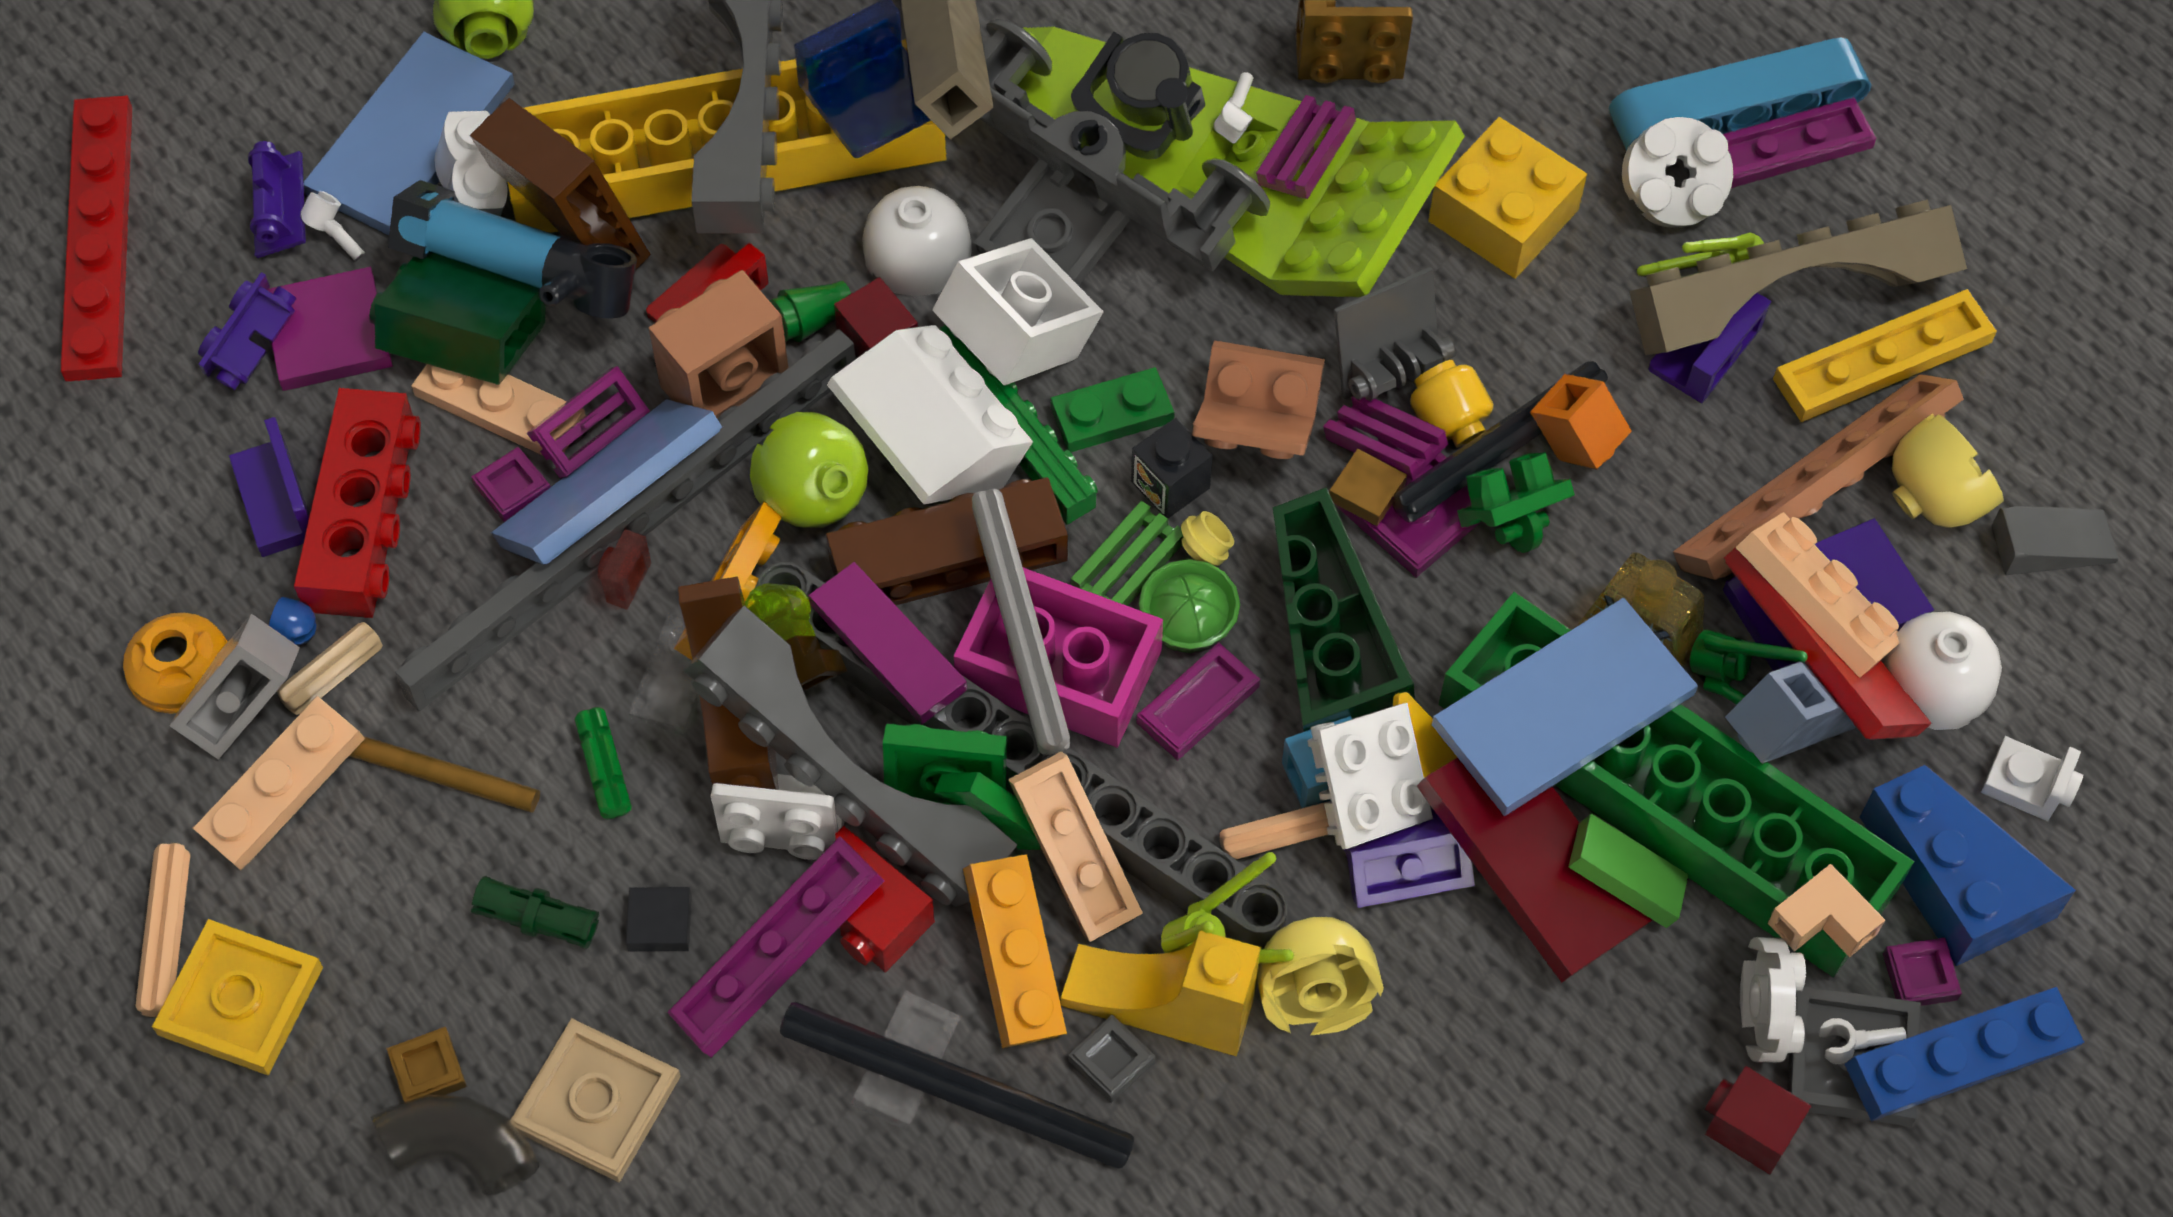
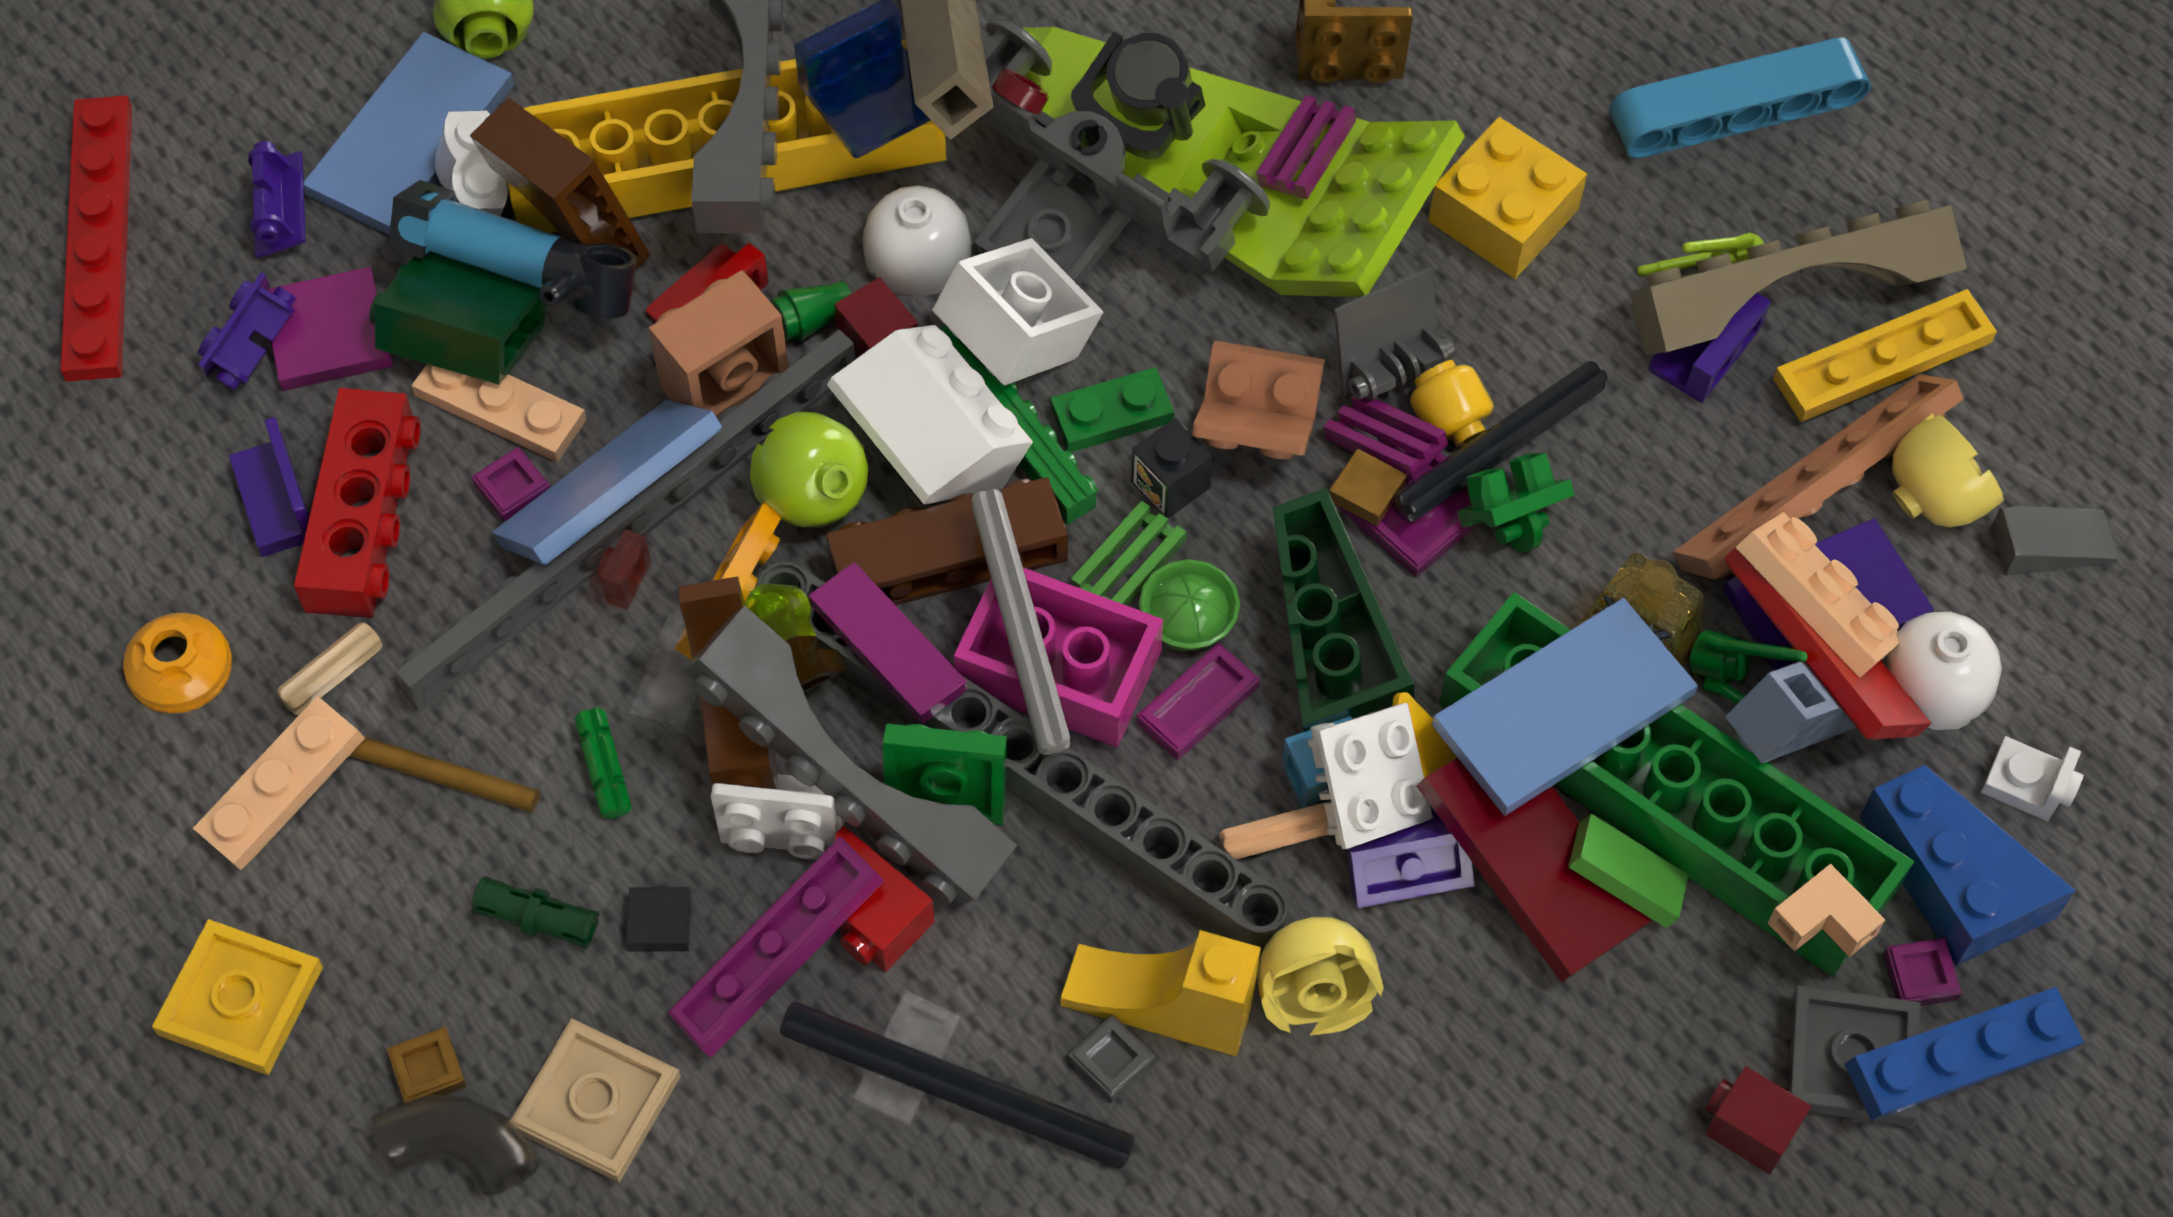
light nougat axle [135,843,190,1017] -> none
light grey slope [169,613,300,760] -> none
blue hinge [269,597,316,646] -> none
white hand [301,191,365,262] -> none
magenta tile [527,366,650,478] -> none
green tile [934,772,1042,850] -> none
light orange plate [963,854,1067,1048] -> none
light nougat plate [1008,751,1143,942] -> none
lime plant [1161,852,1294,964] -> none
light yellow plate [1181,511,1234,566] -> none
white hand [1213,72,1253,144] -> none
orange brick [1530,374,1632,469] -> none
white plate [1622,117,1733,228] -> none
magenta tile [1723,97,1877,188] -> none
white plate [1740,937,1806,1062] -> none
white hand [1819,1018,1906,1064] -> none
none -> dark red tile [992,69,1049,115]

